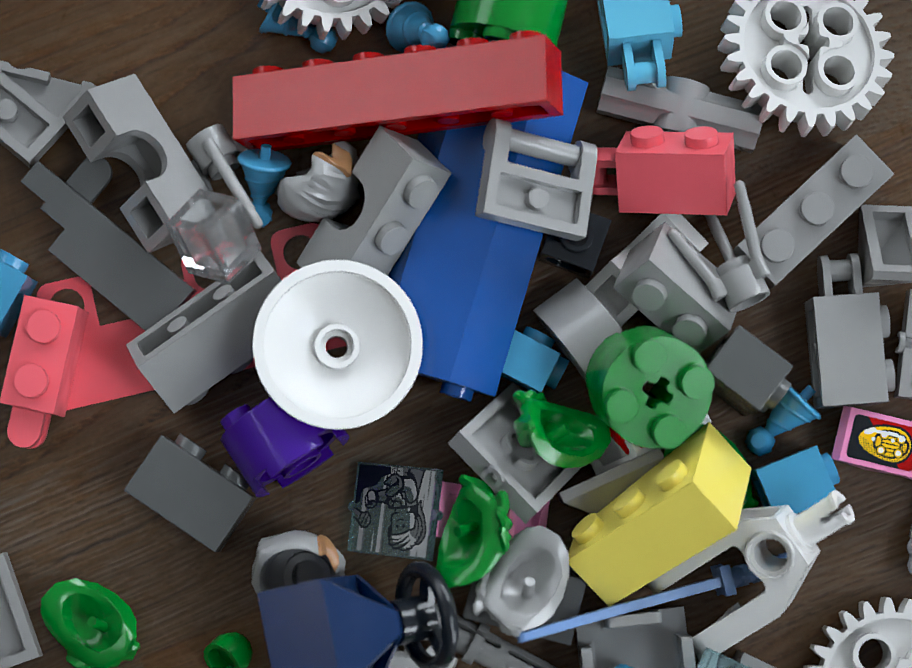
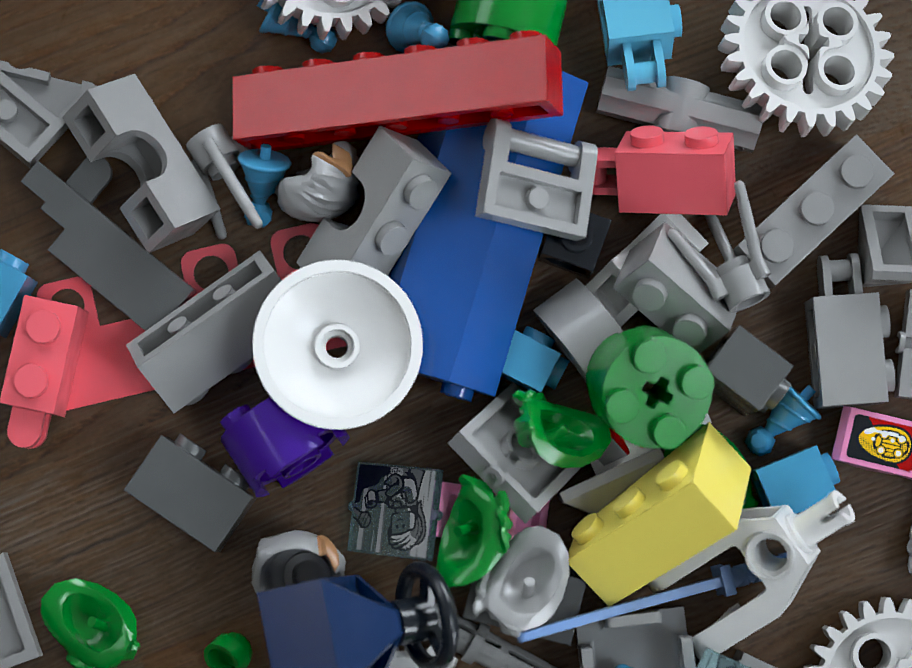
clear brick [166,189,262,284] -> none

